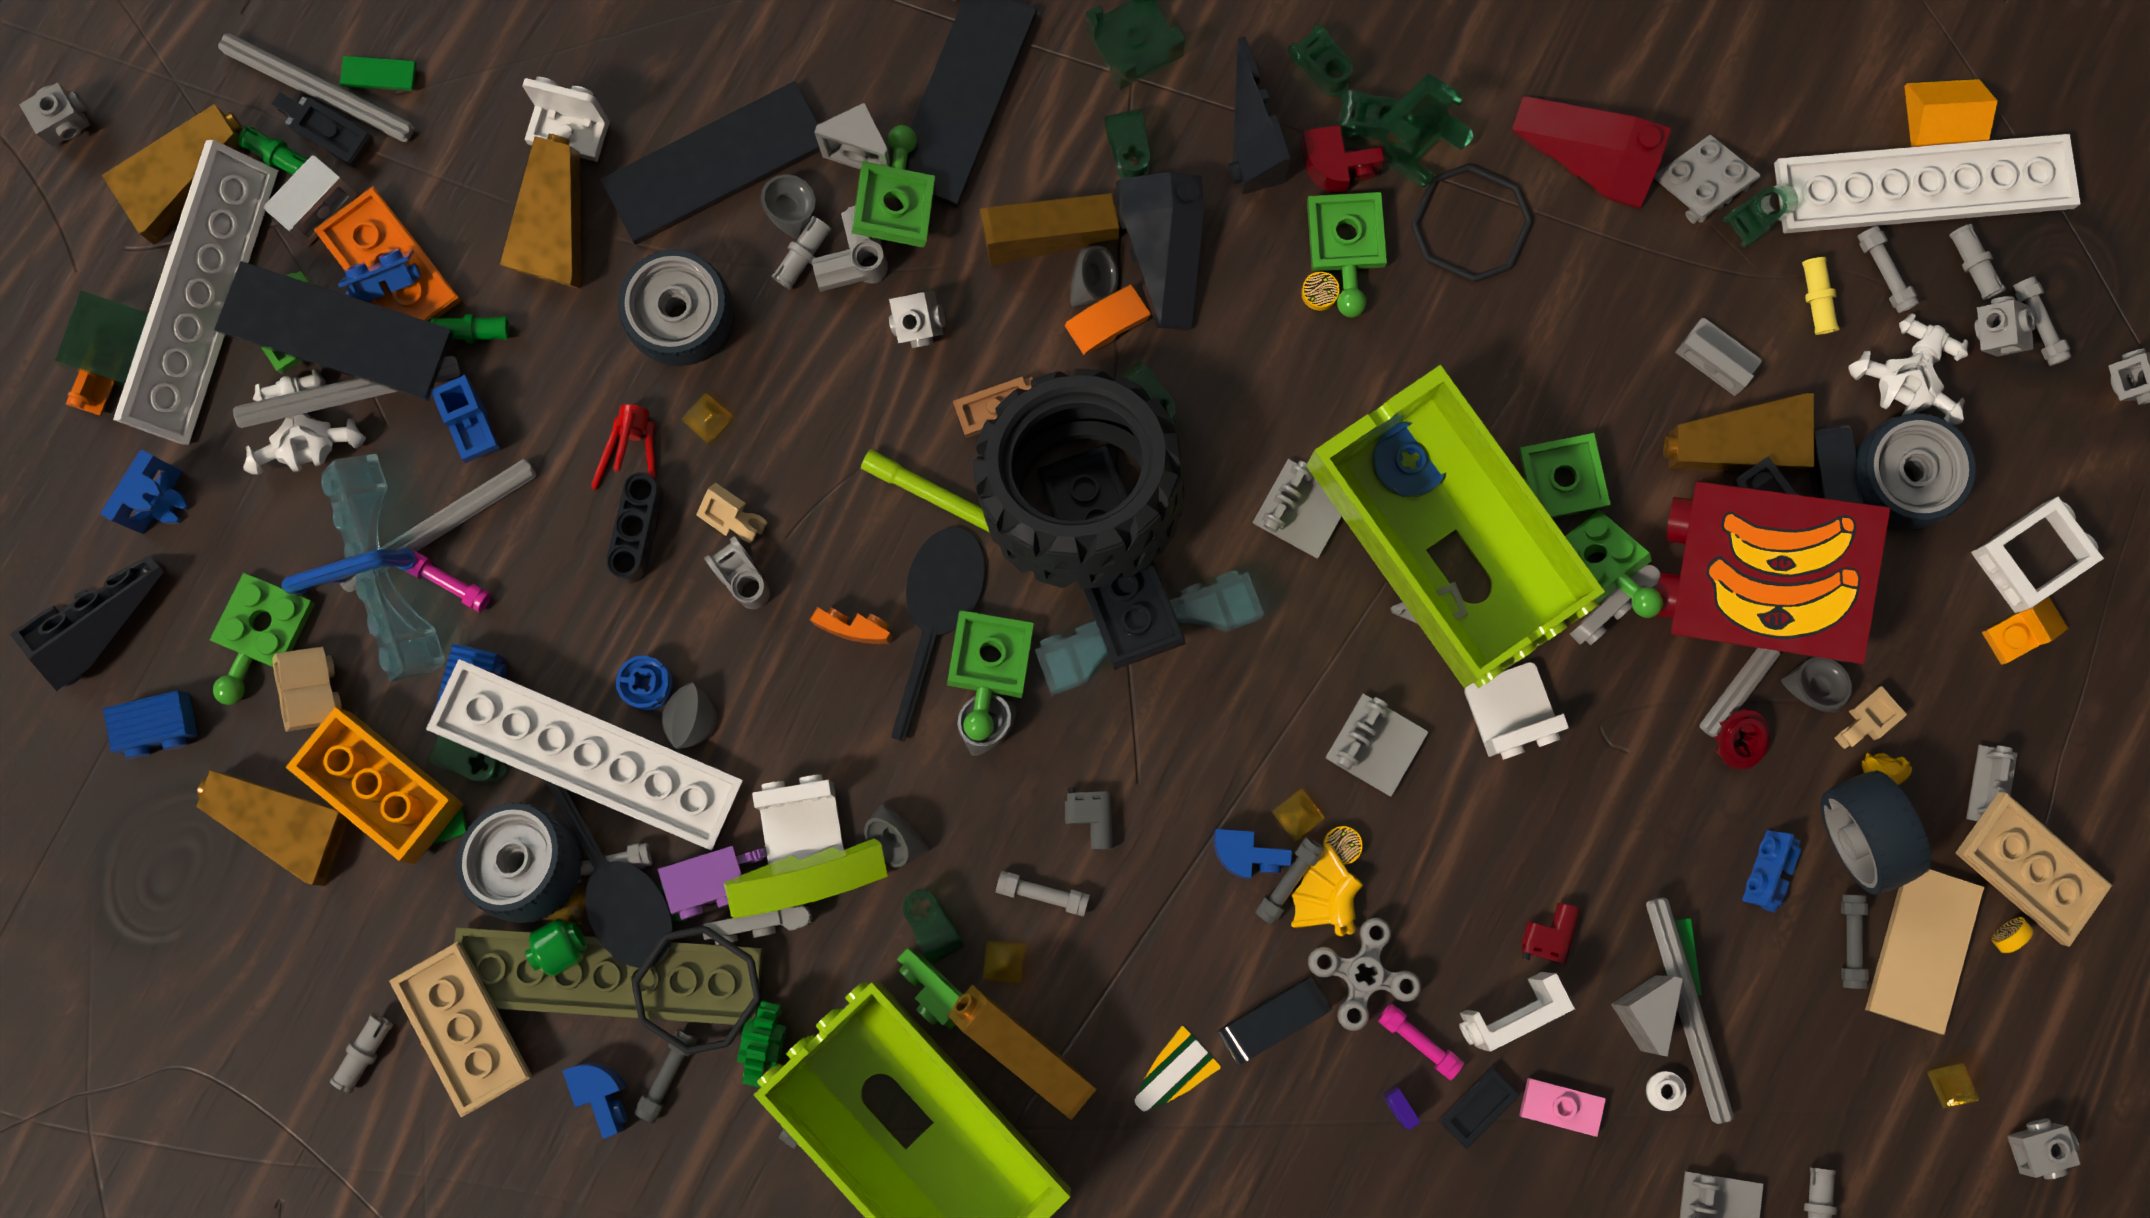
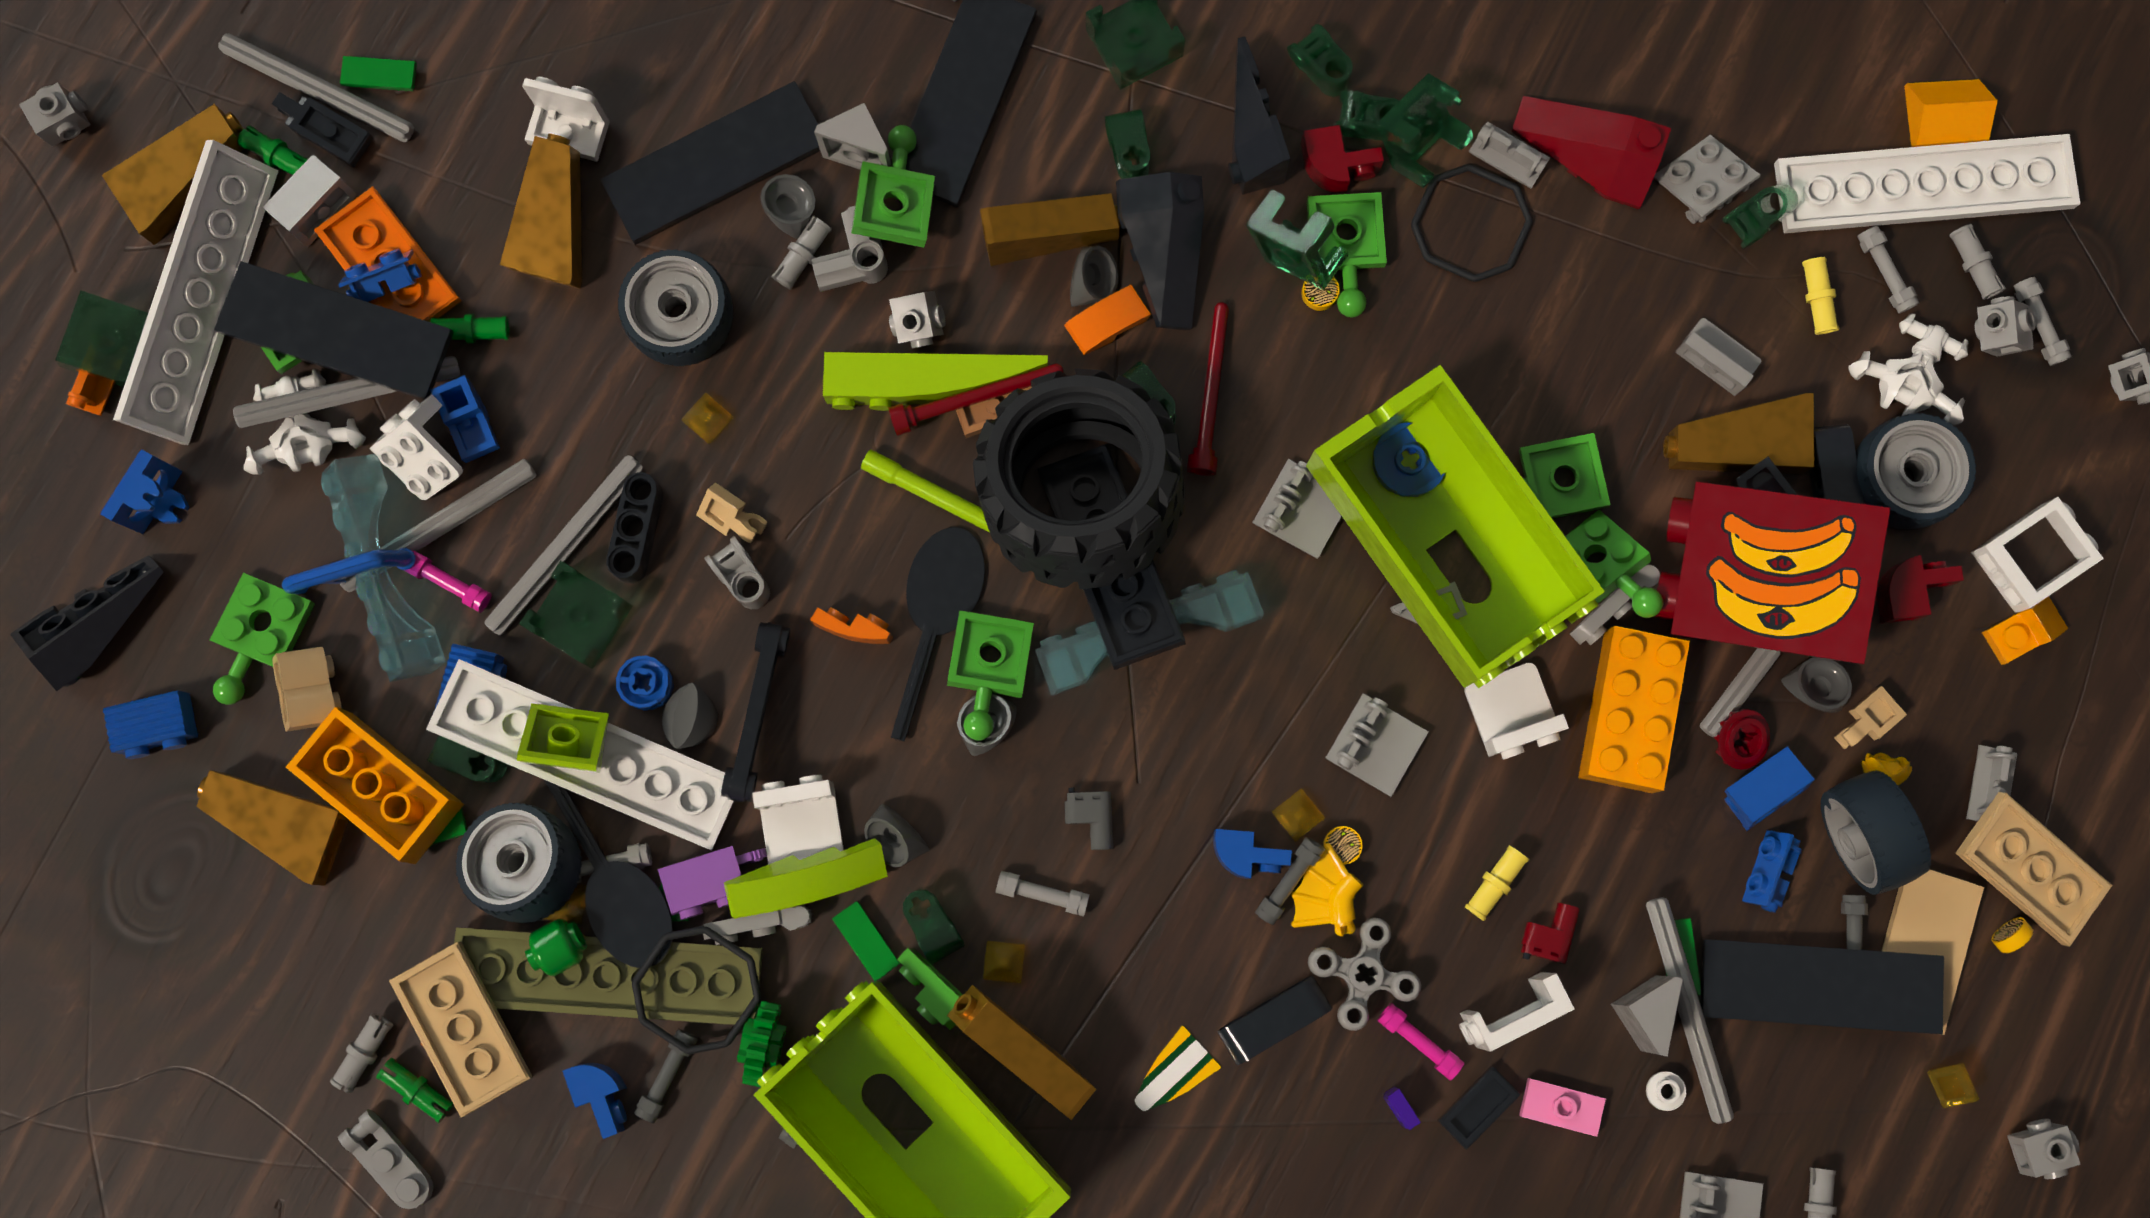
red plant [591,404,656,490] -> none
none -> light grey plate [338,1109,433,1209]
none -> white bracket [369,395,463,500]
none -> green pin [376,1057,454,1123]
none -> light grey axle [484,455,643,635]
none -> lime slope [517,703,609,773]
none -> clear green panel [519,560,633,669]
none -> black piece [721,622,790,802]
none -> lime slope [823,352,1048,411]
none -> green piece [832,901,900,982]
none -> dark red piece [888,363,1064,436]
none -> dark red piece [1187,302,1229,476]
none -> clear green panel [1246,189,1348,290]
none -> light yellow pin [1464,845,1529,921]
none -> light grey hinge [1469,121,1550,189]
none -> light orange brick [1578,626,1690,793]
none -> black tile [1701,939,1944,1035]
none -> blue hinge [1724,746,1815,831]
none -> dark red brick [1877,555,1964,624]

